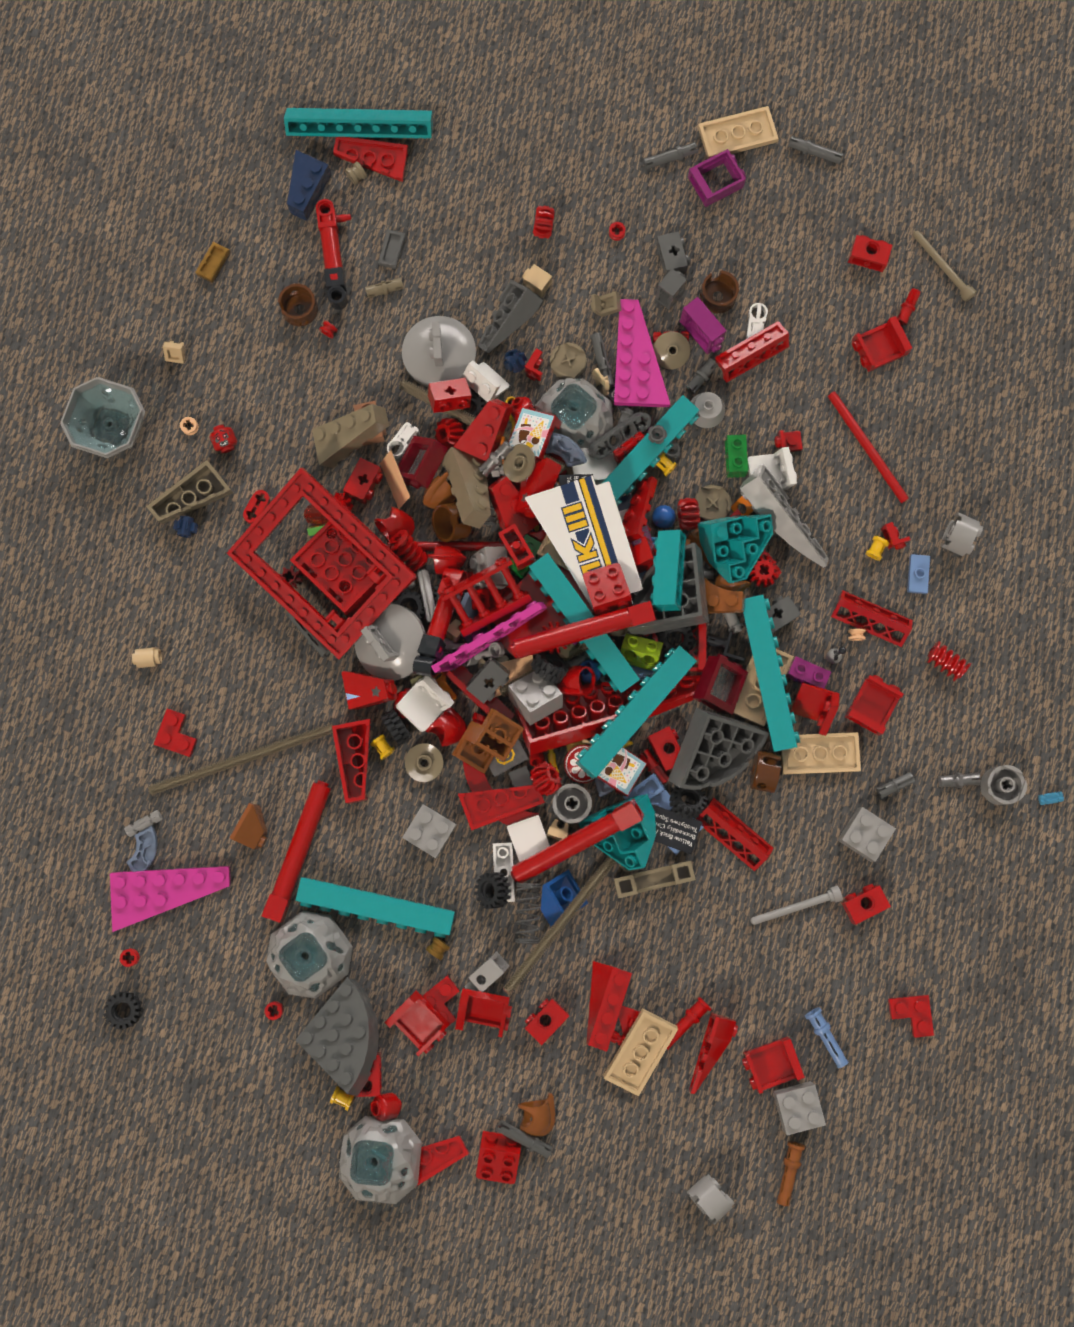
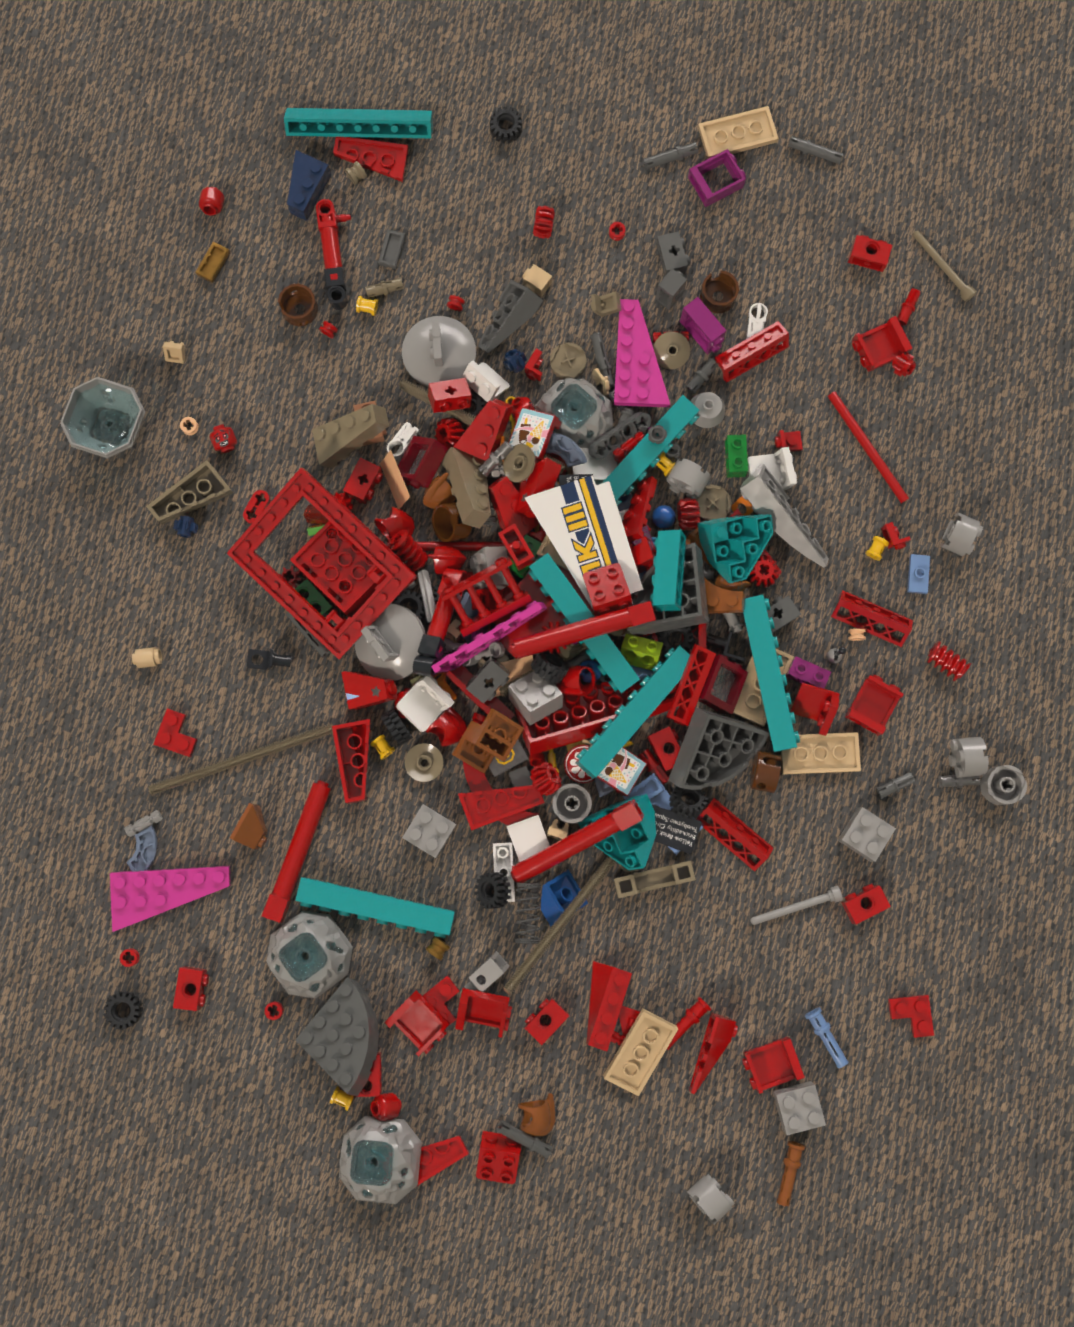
dark azure piece [1038,791,1064,805] -> none
none -> red brick [173,966,209,1011]
none -> red head [199,187,224,216]
none -> black bracket [247,648,291,670]
none -> green brick [295,579,333,618]
none -> yellow bush [356,296,378,316]
none -> red bush [447,295,465,312]
none -> black tyre [489,106,522,144]
none -> red fence [666,644,716,726]
none -> light grey brick [667,458,711,499]
none -> red gear [892,353,916,377]
none -> light grey brick [948,737,989,778]

